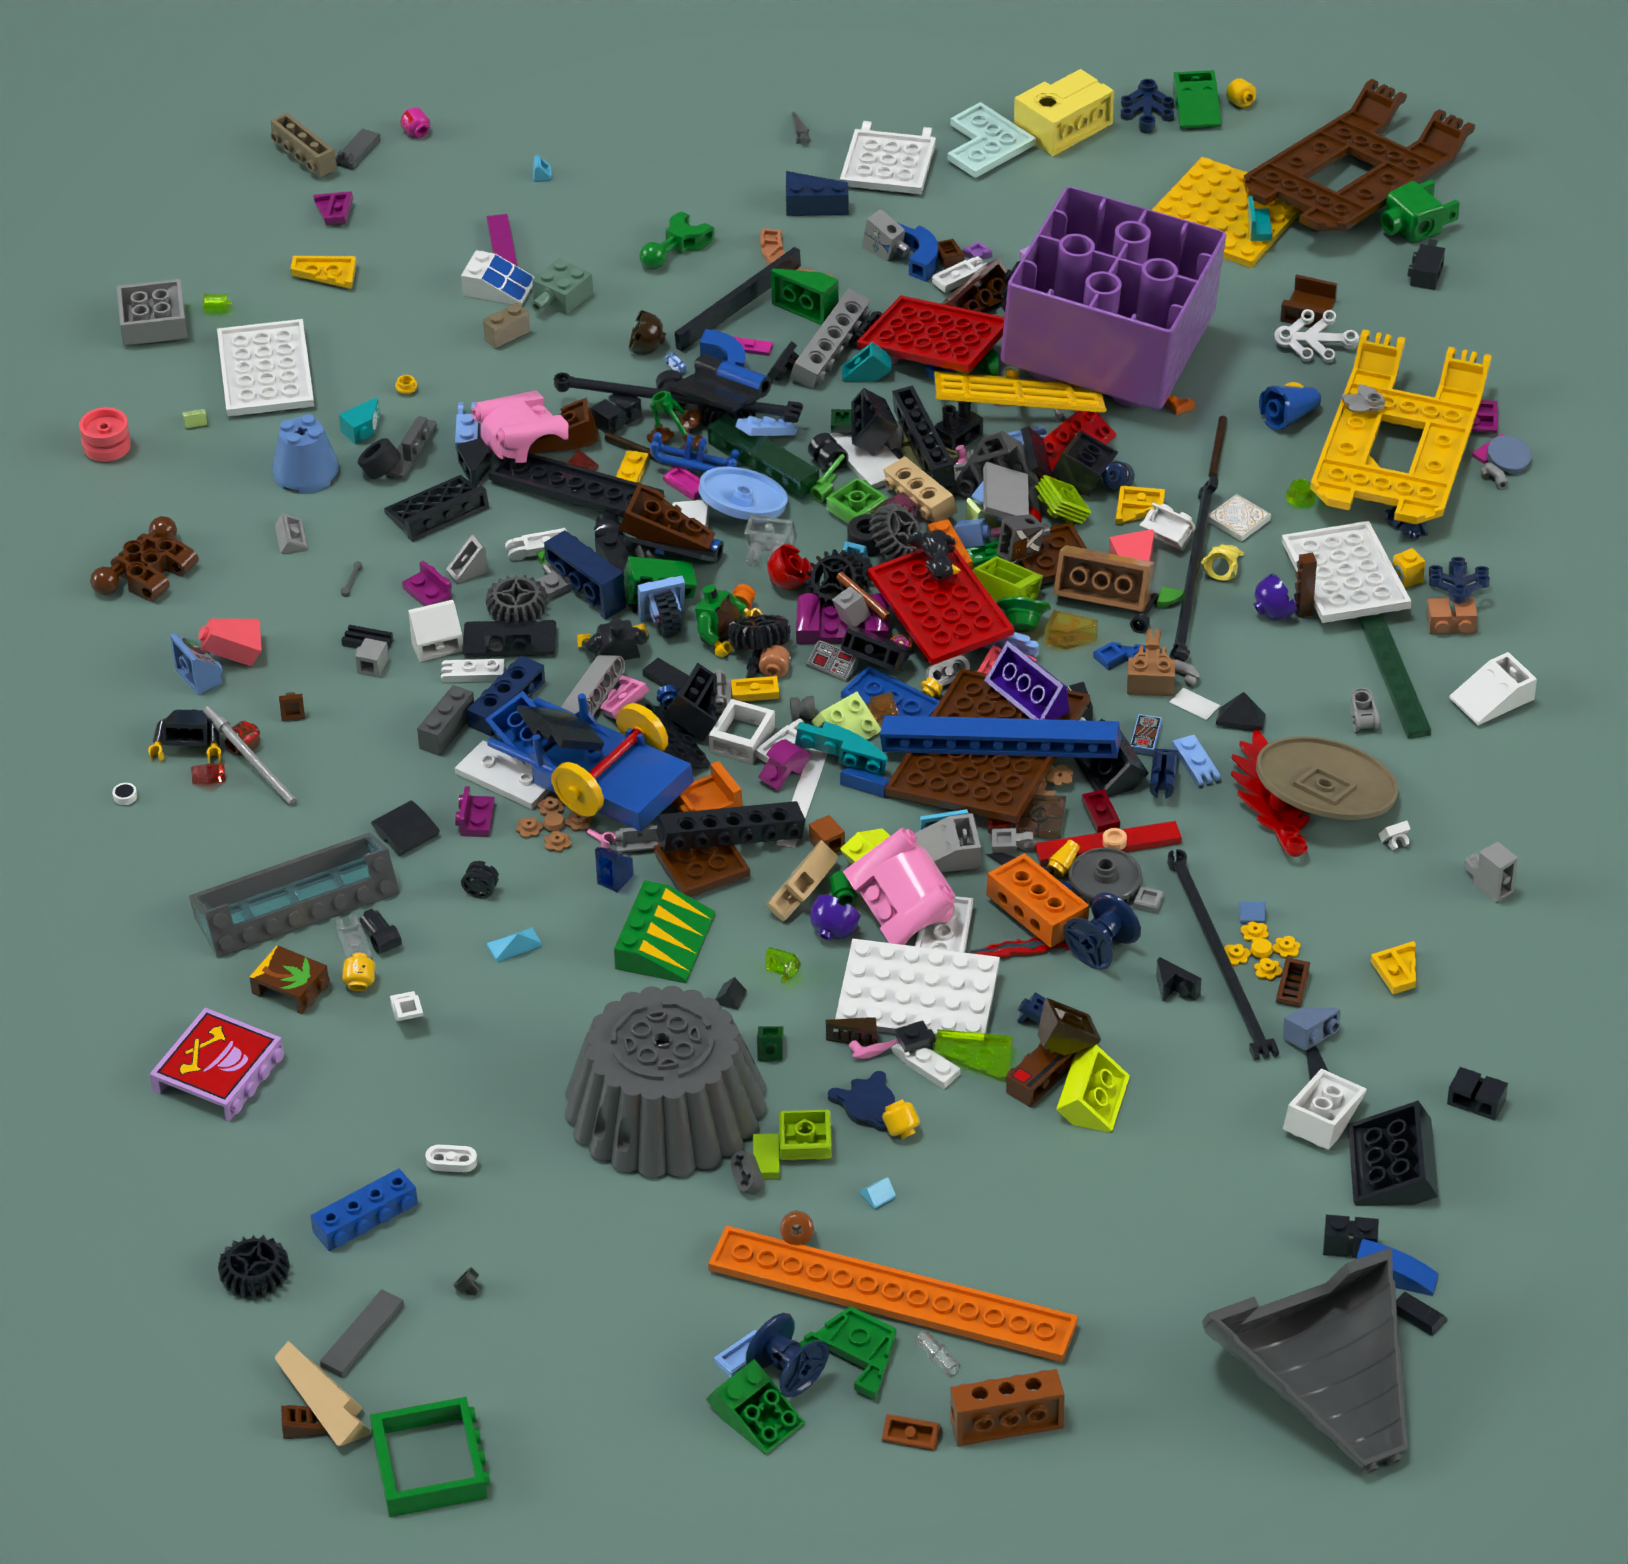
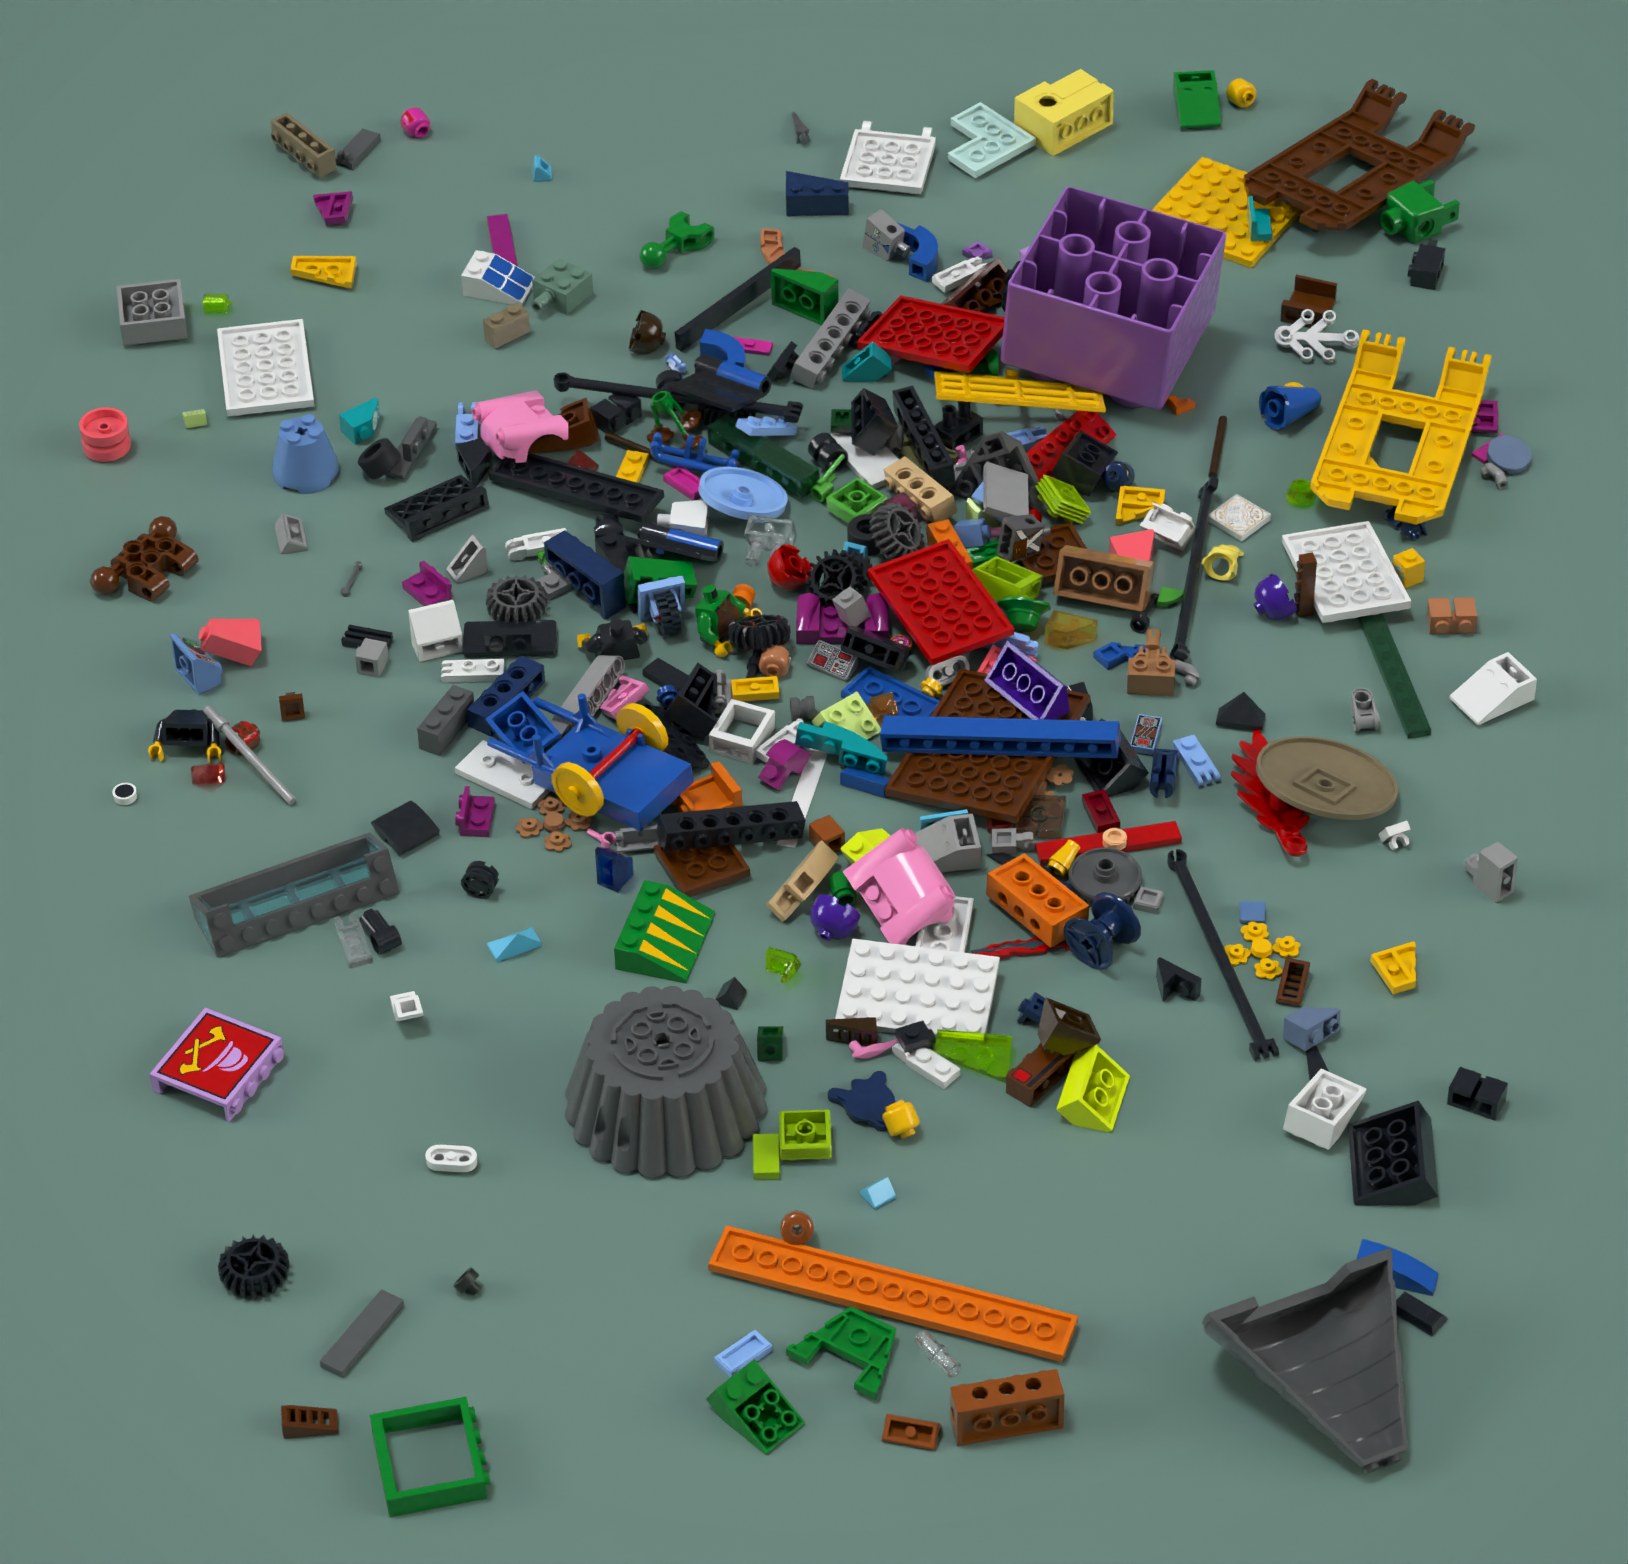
reddish brown panel [250,945,330,1014] -> none
tan wedge [275,1341,372,1446] -> none
blue brick [310,1168,418,1251] -> none
yellow head [342,953,375,991] -> none
yellow plate [395,375,417,394] -> none
black slope [517,705,605,751] -> none
reddish brown wedge [618,483,715,552] -> none
dark grey beam [731,1150,763,1195] -> none
dark blue piece [746,1313,829,1398] -> none
dark orange bar [836,572,891,621] -> none
black animal [906,530,961,581] -> none
reddish brown slope [938,239,965,270] -> none
black tile [1021,426,1053,479] -> none
dark blue plant [1121,79,1174,133] -> none
white sticker [1169,688,1221,720] -> none
black piece [1323,1214,1379,1258] -> none
light grey plate [1342,384,1385,412] -> none
dark blue plant [1429,557,1490,603] -> none

